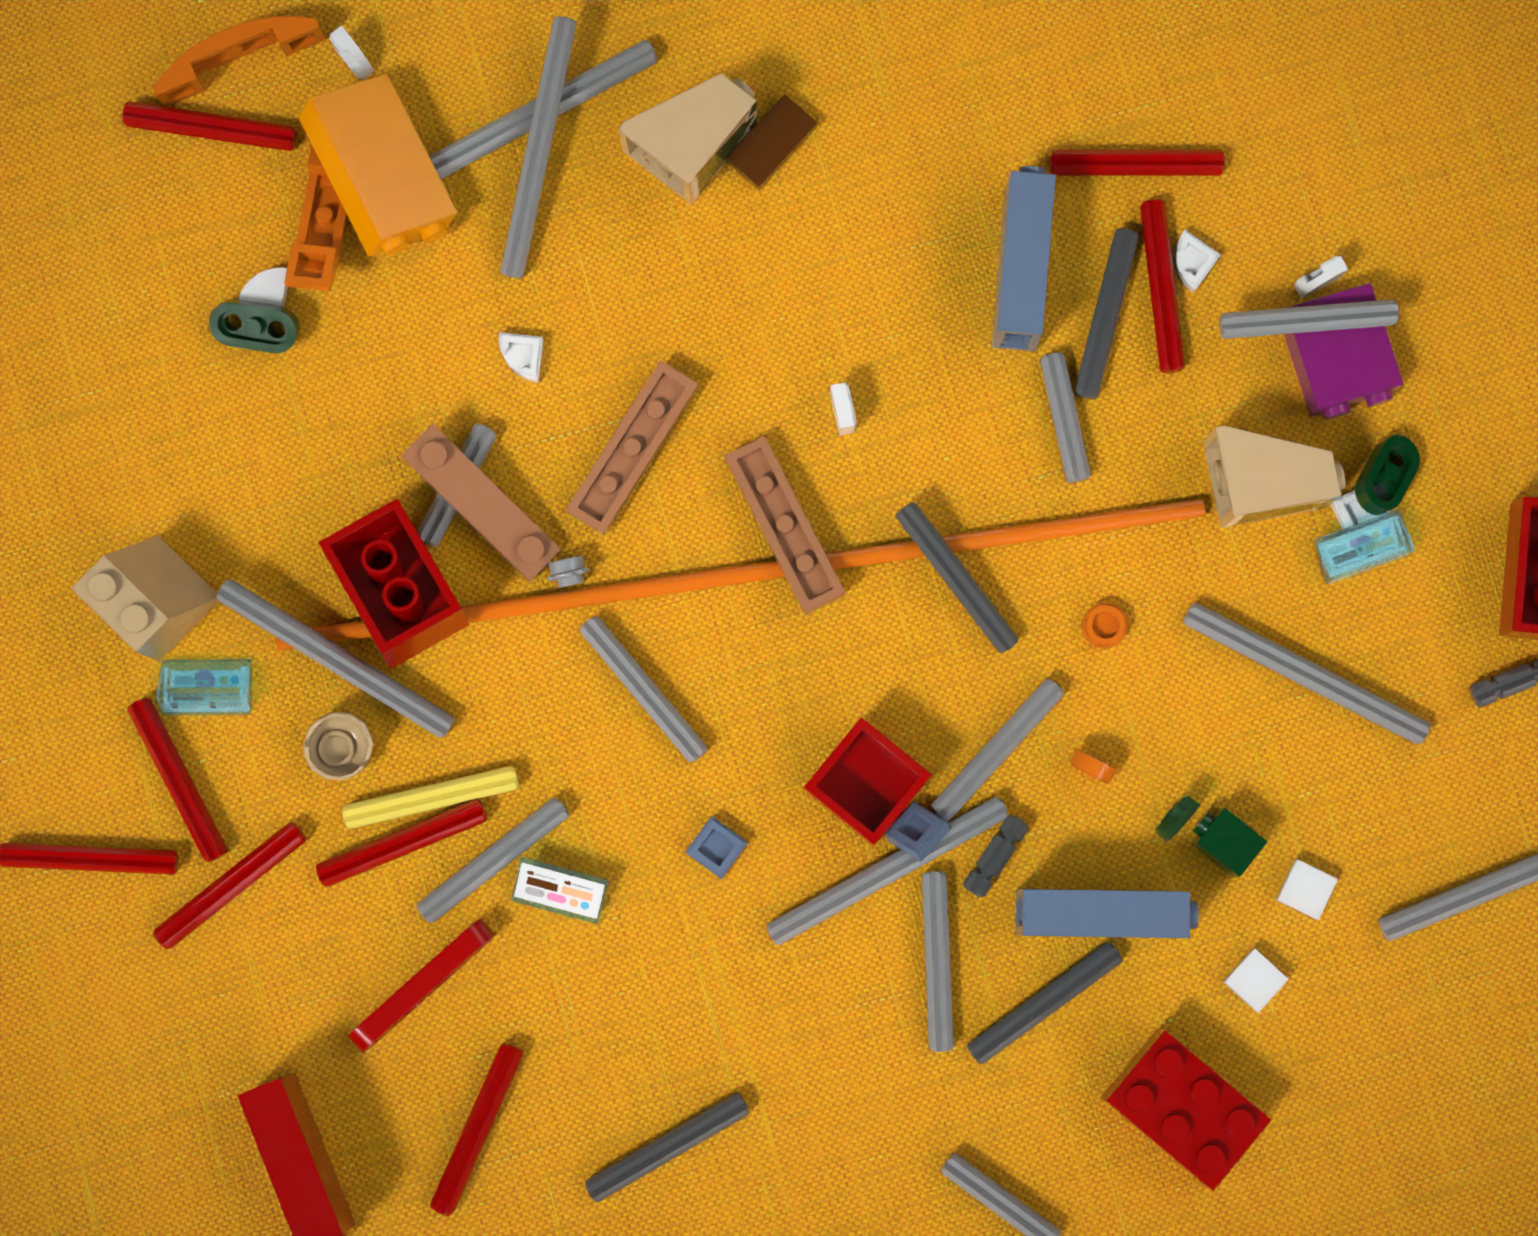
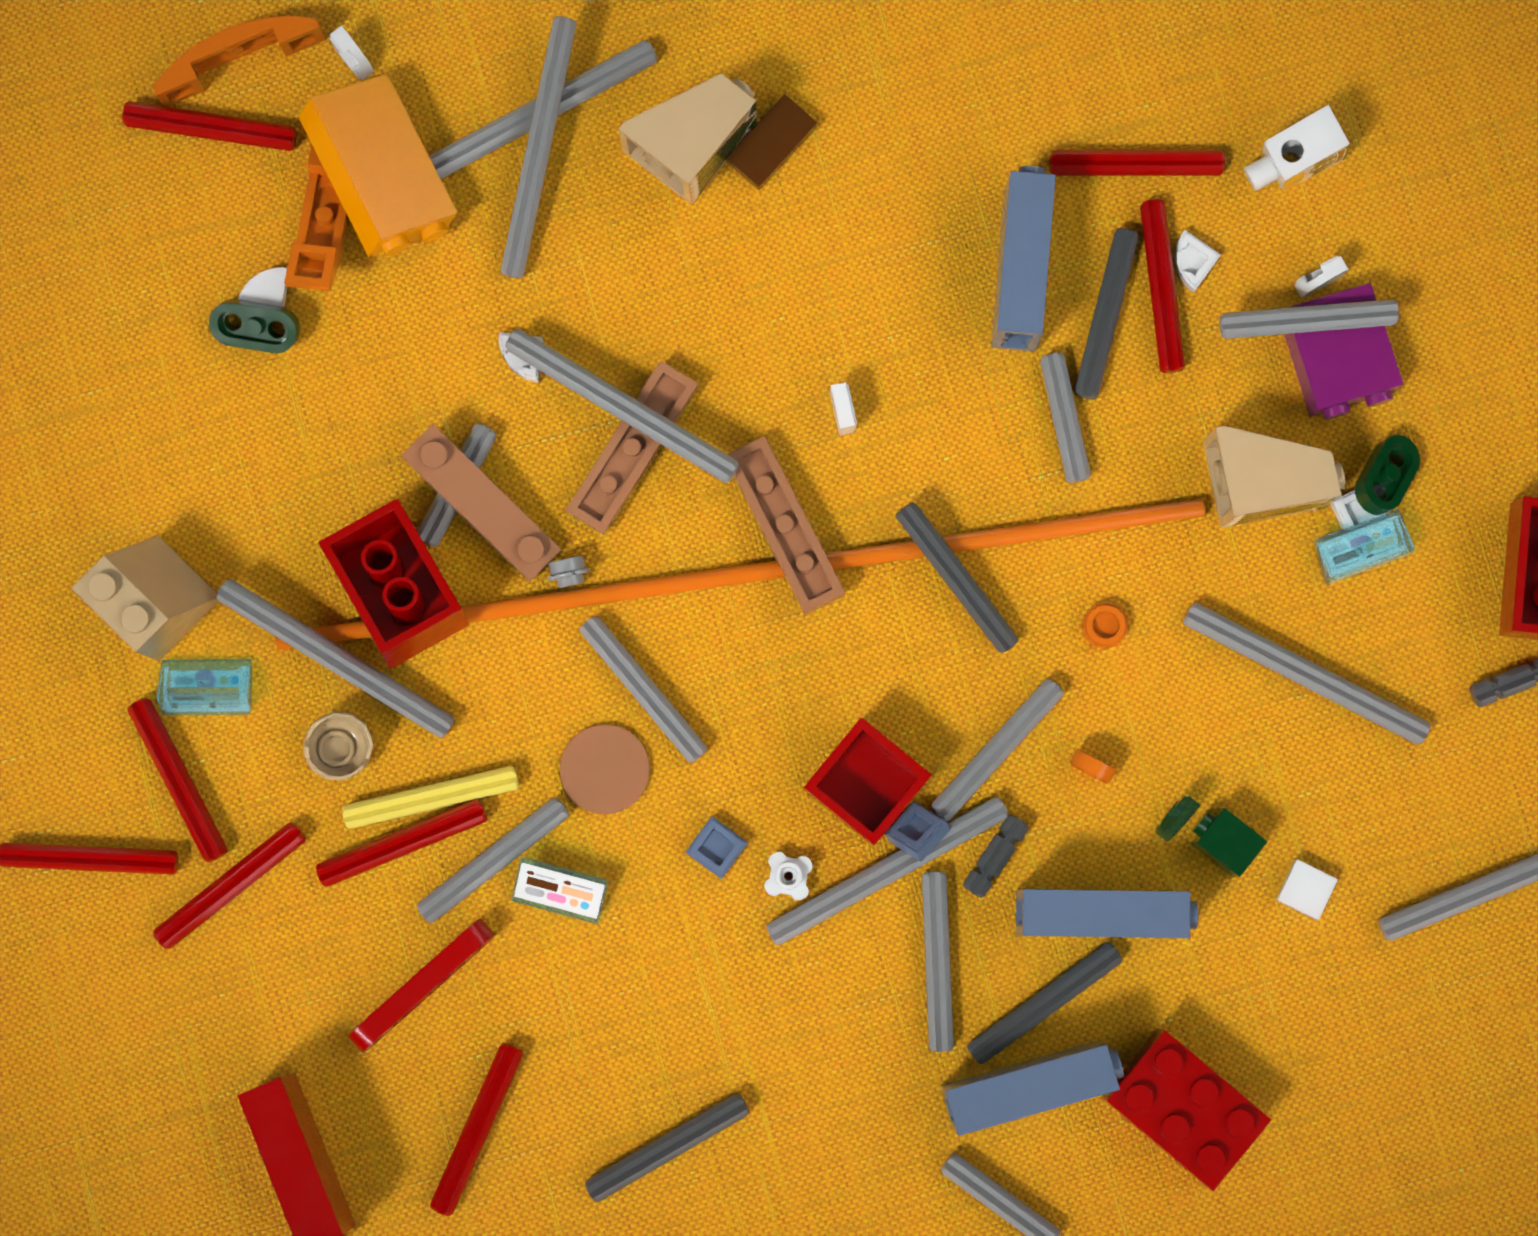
white tile [1222,948,1288,1013] -> none
none -> light grey axle [505,329,739,483]
none -> nougat piece [560,724,650,814]
none -> white plate [764,852,813,900]
none -> sand blue brick [941,1041,1124,1136]
none -> white torso [1243,105,1350,191]

